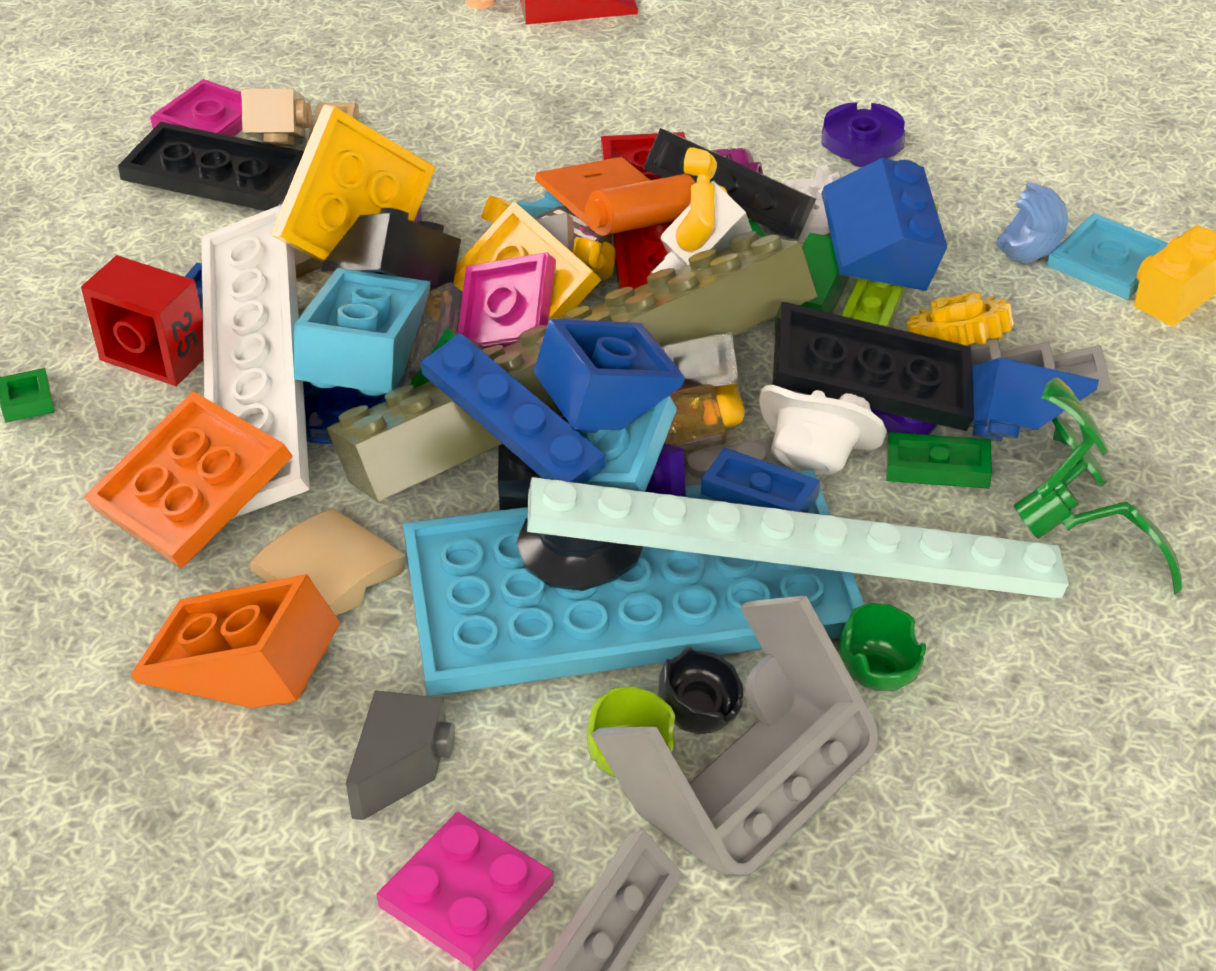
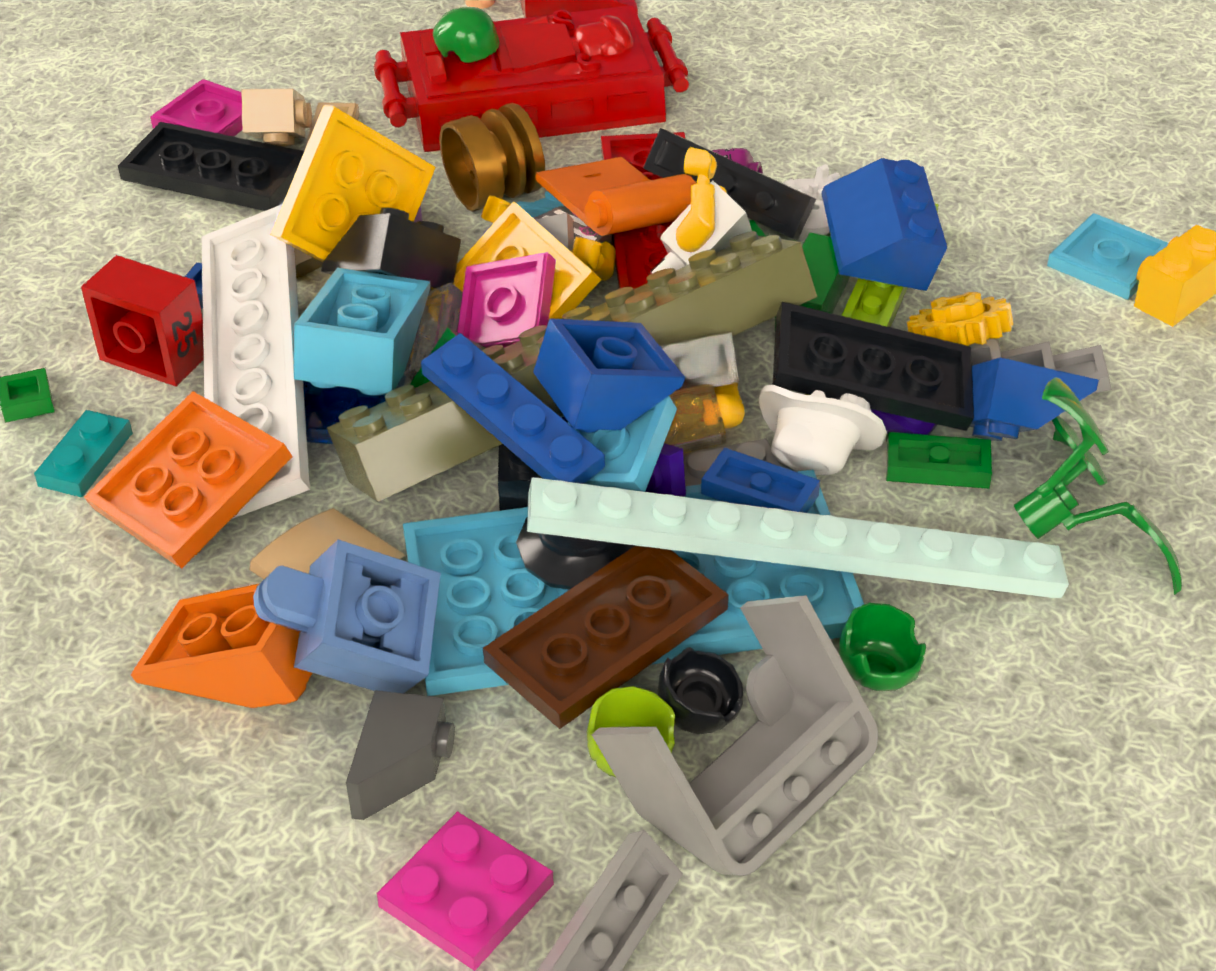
dark purple plate [821,102,906,167] -> none
medium blue hair [996,182,1069,264] -> none
none -> teal plate [34,410,133,497]
none -> medium blue brick [253,539,441,693]
none -> red piece [374,5,689,152]
none -> green hair [432,6,500,63]
none -> pearl gold wheel [439,103,545,212]
none -> reddish brown plate [483,545,729,729]

